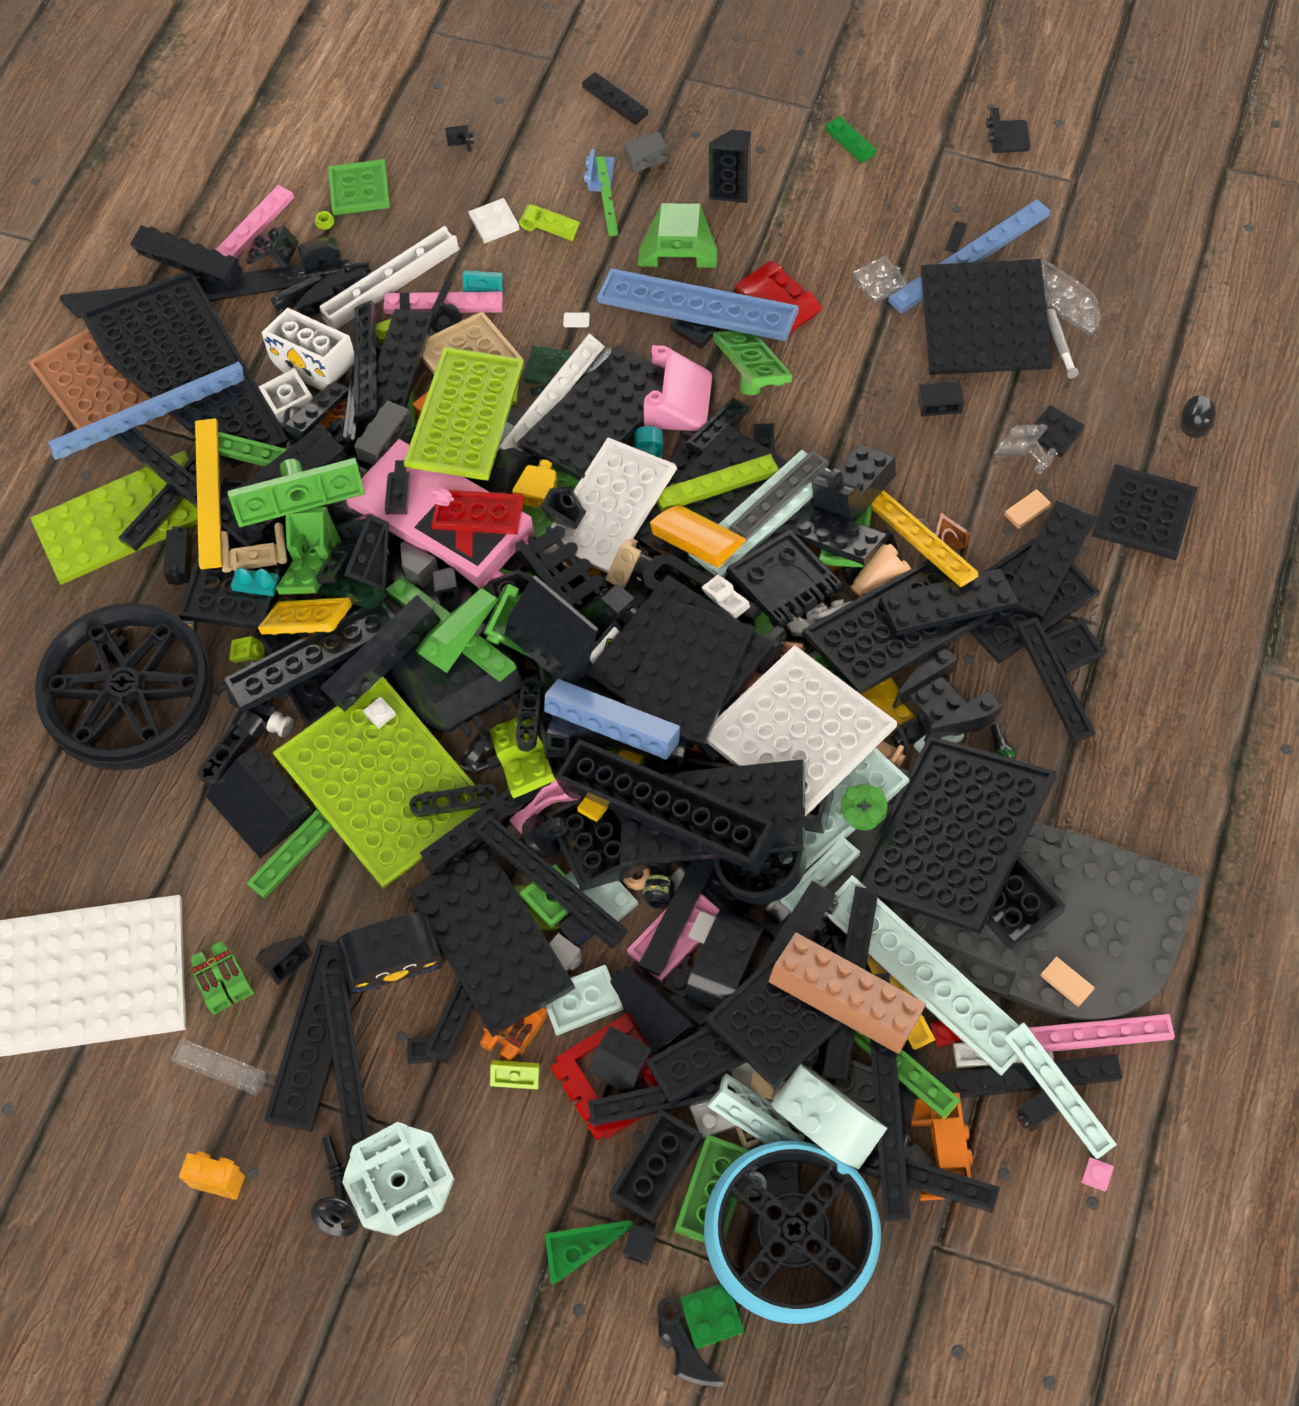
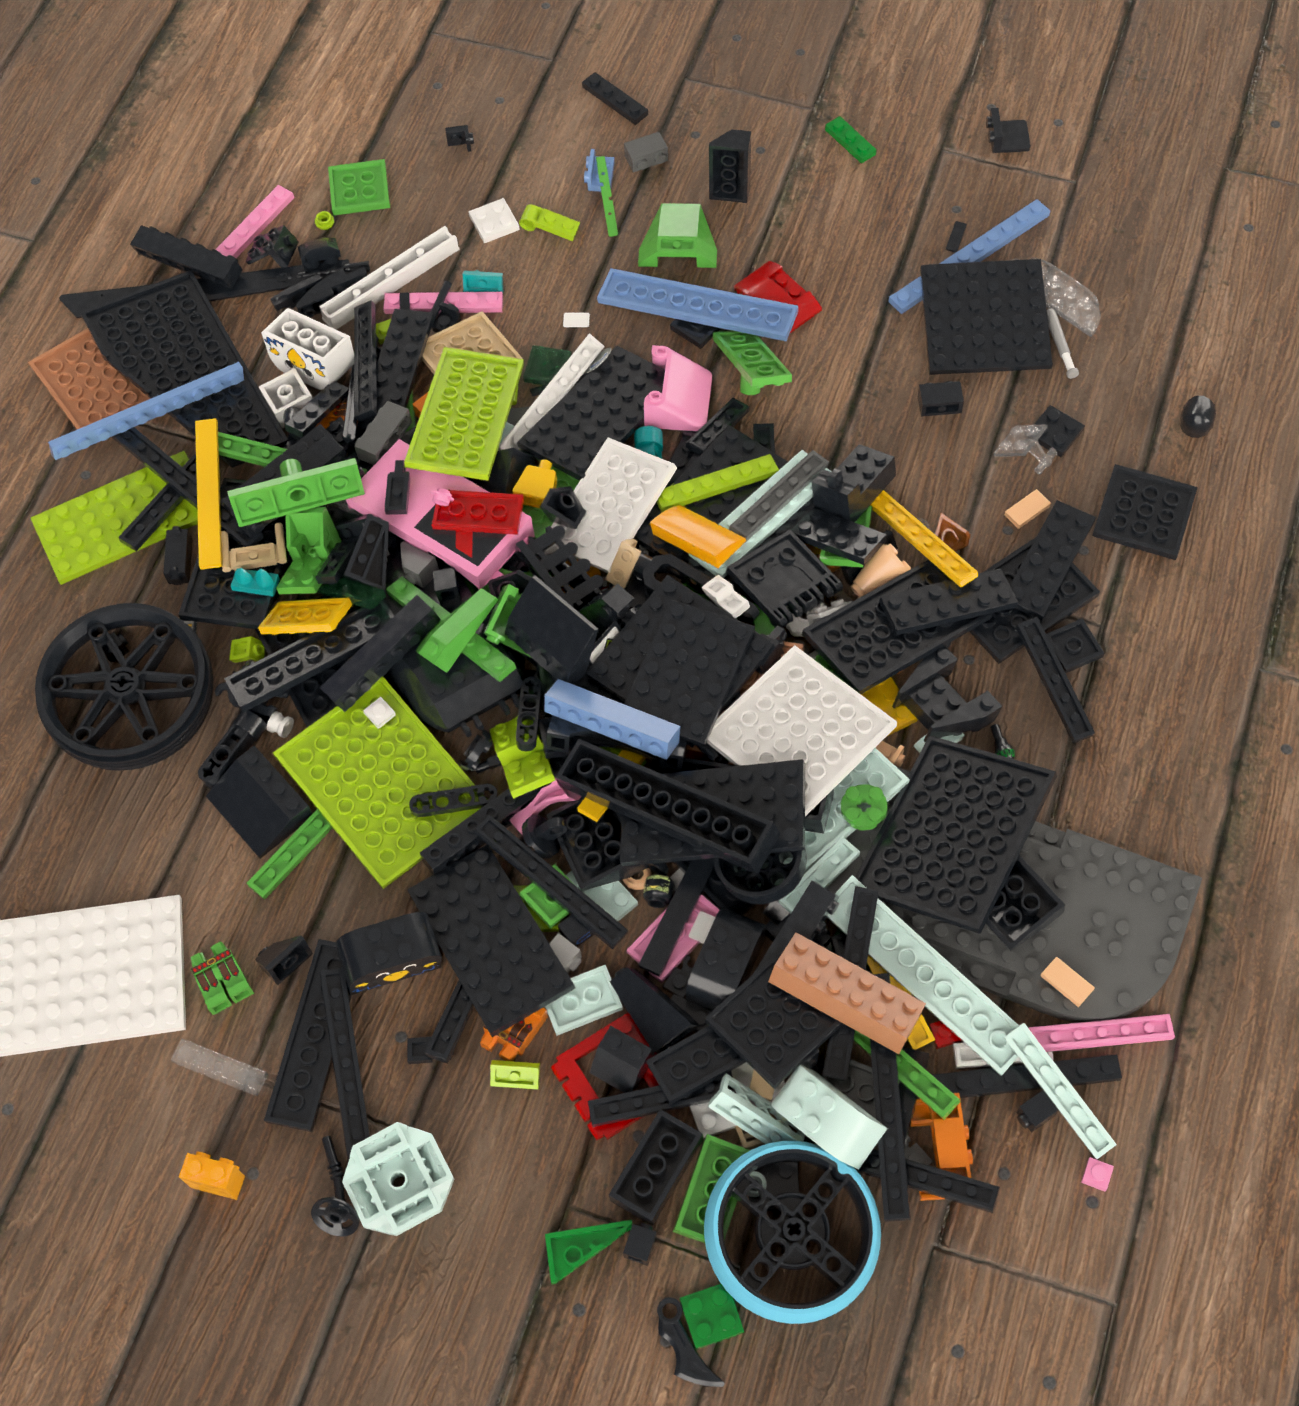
clear plate [852,256,908,304] -> none
black bracket [891,717,925,749] -> none

